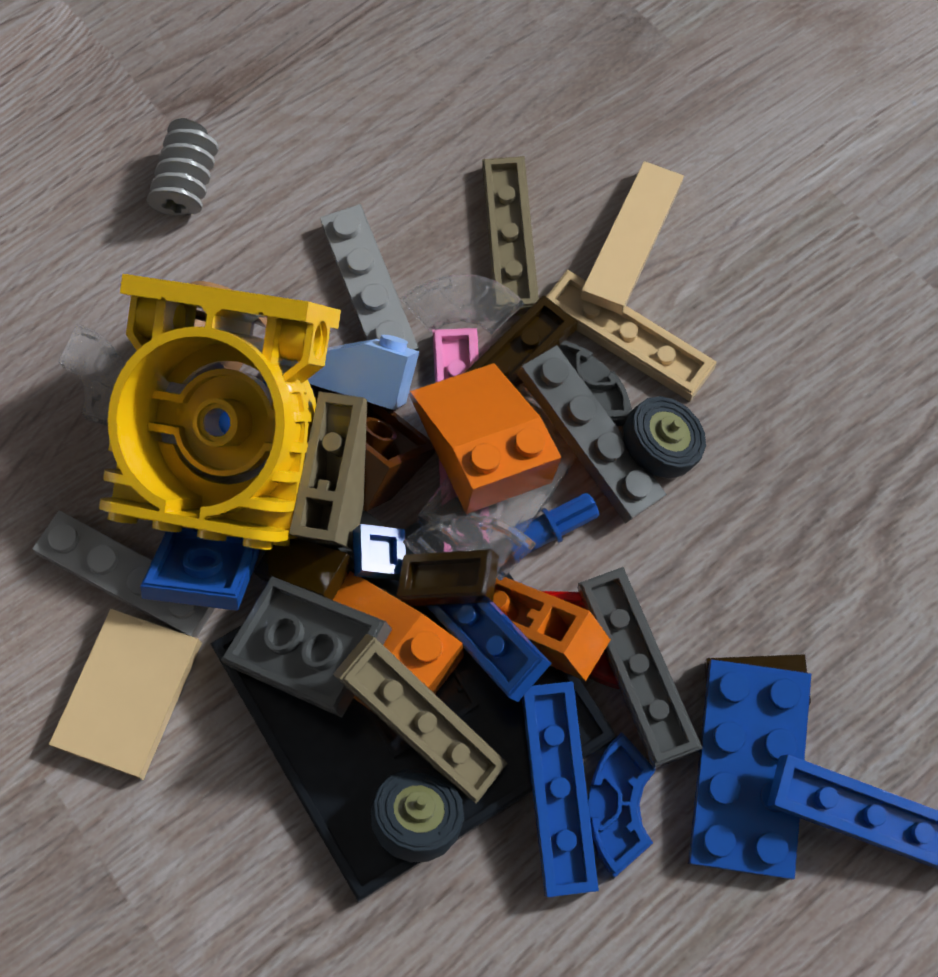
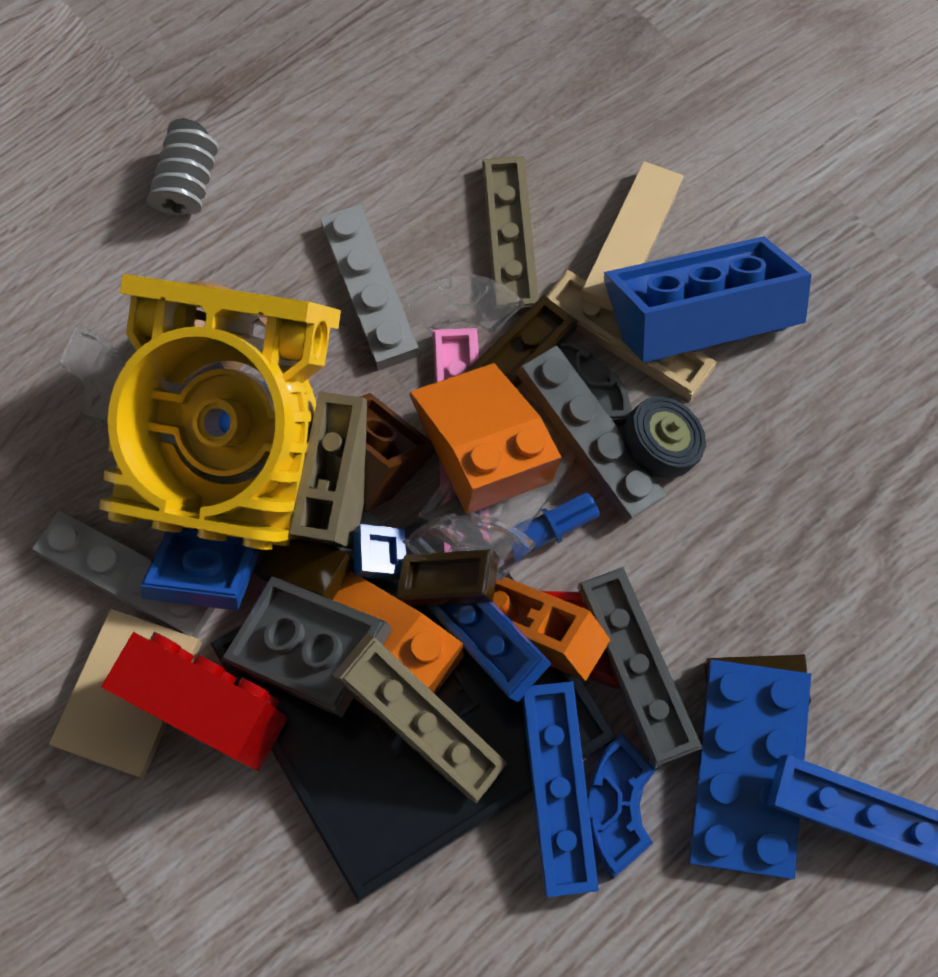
light blue slope [297,335,419,410] -> none
black wheel [371,768,464,862] -> none
none -> red brick [101,632,288,772]
none -> blue slope [604,236,812,363]

